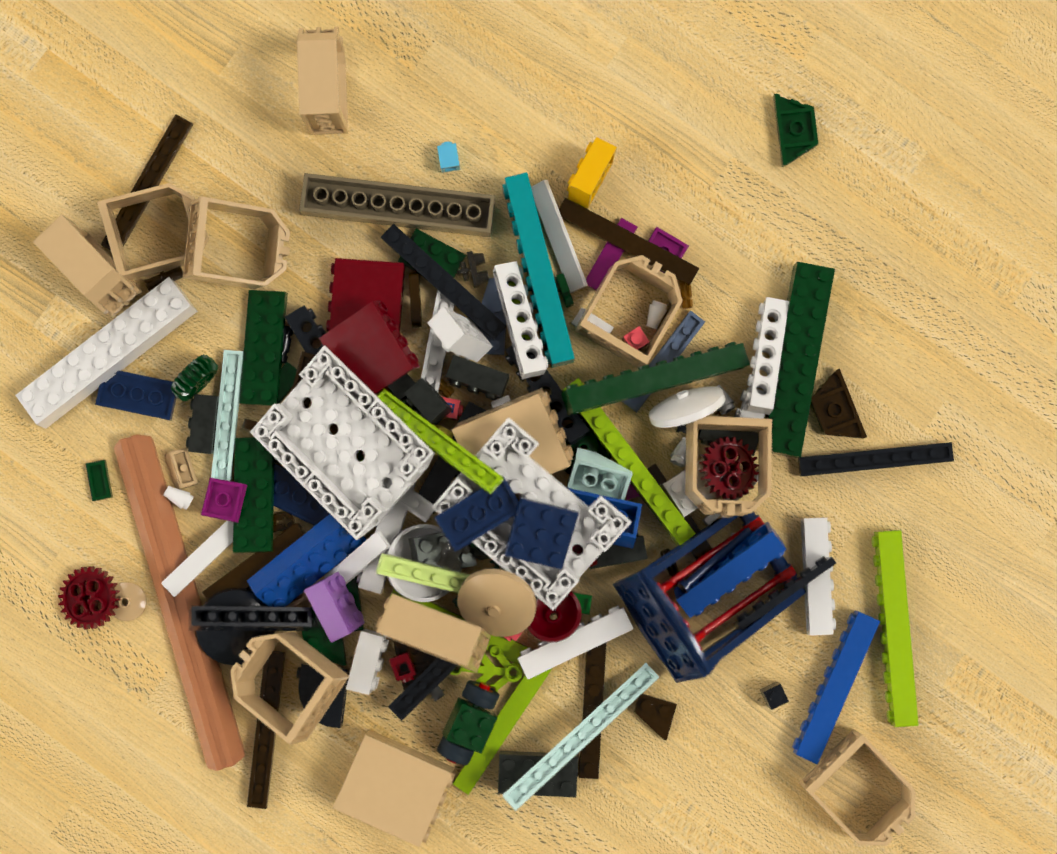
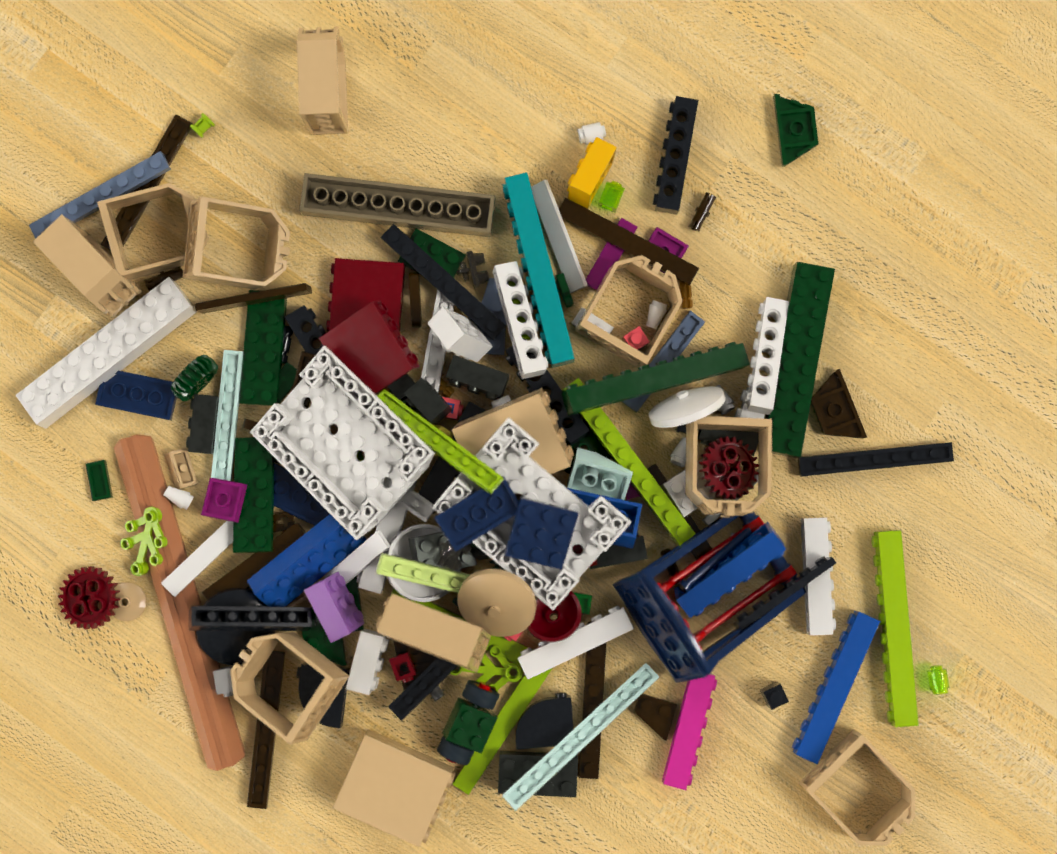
medium azure brick [437,142,460,173] -> none
none -> sand blue plate [29,151,171,239]
none -> lime plant [120,506,168,576]
none -> lime bush [190,113,215,138]
none -> dark brown tile [195,283,312,314]
none -> light grey brick [213,665,234,697]
none -> black brick [516,692,574,749]
none -> white brick [578,122,606,145]
none -> clear neon green brick [598,181,625,213]
none -> black brick [653,96,698,215]
none -> dark pink brick [662,673,717,790]
none -> dark brown pin [688,192,716,232]
none -> clear neon green brick [927,665,950,695]

